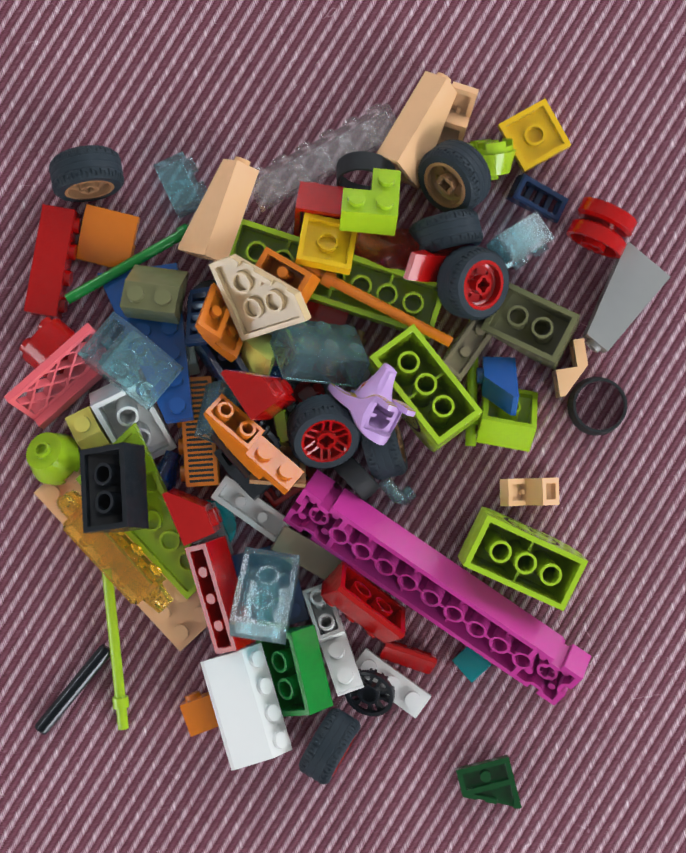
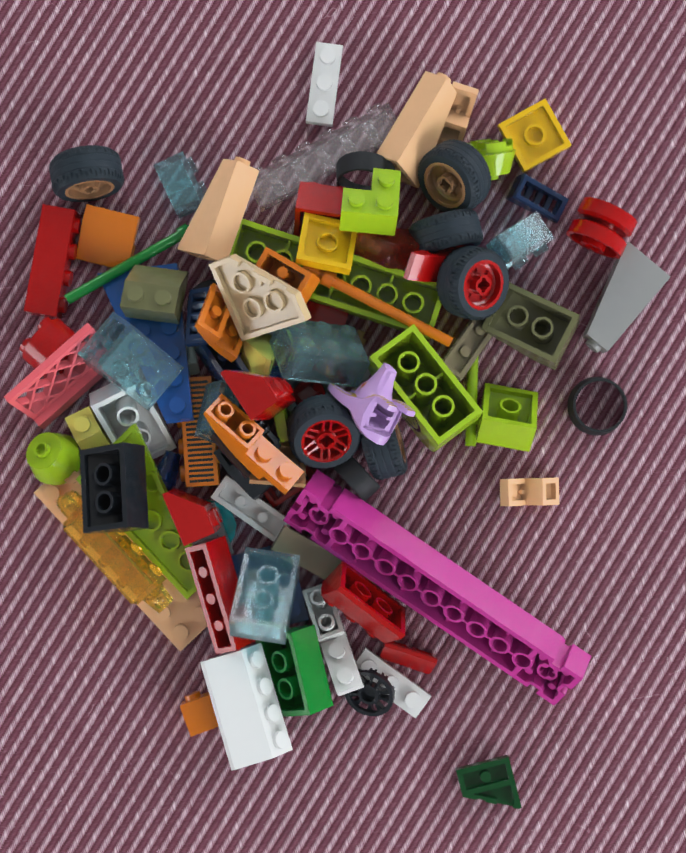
black axle [35,644,110,735] -> none
lime bar [101,568,129,730] -> none
black wheel [299,708,361,785] -> none
clear light blue arm [379,478,416,505] -> none
teal slope [452,647,491,683] -> none
lime brick [457,507,588,611] -> none
blue slope [476,357,519,416] -> none
light nougat slope [552,338,588,398] -> none
none -> white plate [306,42,343,127]

